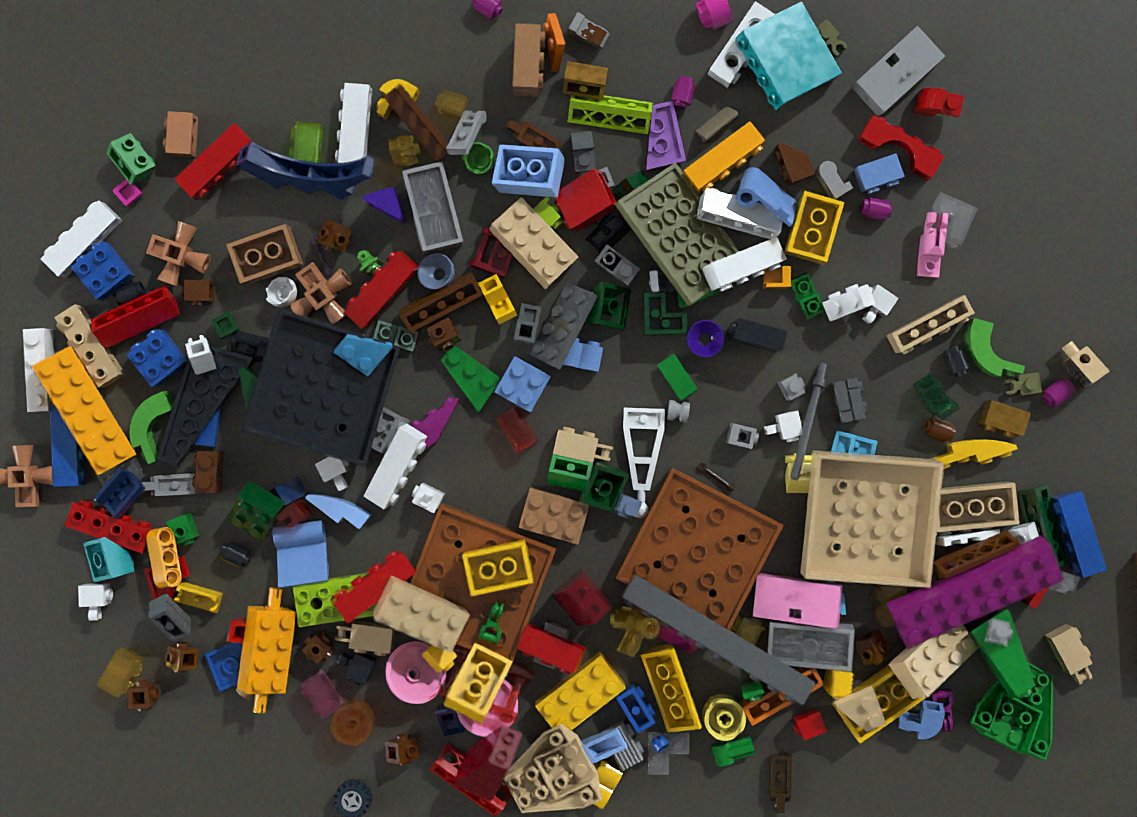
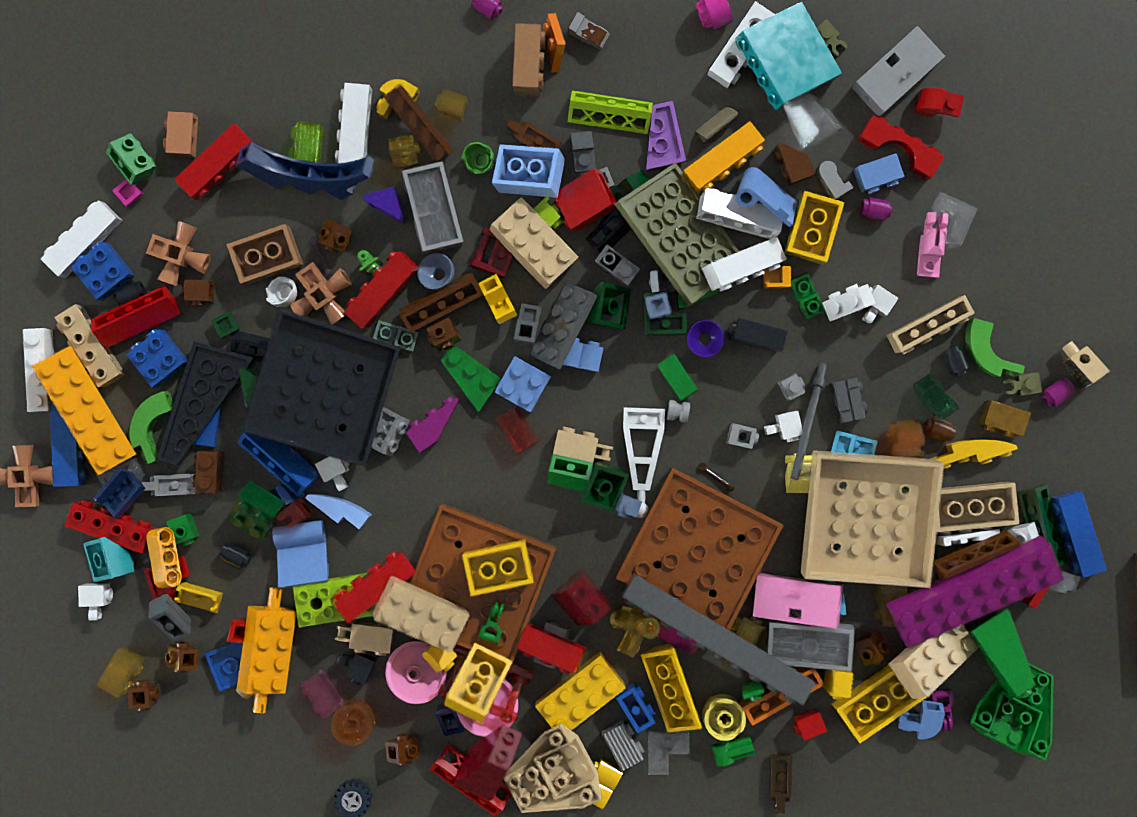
white brick [185,335,216,375] -> none
reddish brown brick [302,631,335,664] -> none
dark azure wing [334,334,393,376] -> none
white brick [364,424,427,509] -> none
white brick [411,483,445,513] -> none
light grey plate [446,110,487,155] -> none
medium nougat brick [519,487,589,544] -> none
pearl gold brick [562,61,608,100] -> none
light blue slope [581,728,628,764] -> none
blue hinge [651,735,670,754] -> none
magenta brick [671,76,695,109] -> none
tan wing [834,686,886,732] -> none
light grey brick [985,619,1012,647] -> none
tan brick [1044,624,1093,685] -> none
none -> blue brick [237,432,320,498]
none -> sand blue brick [645,293,671,319]
none -> clear wedge [784,92,843,148]
none -> clear orange brick [886,418,925,459]

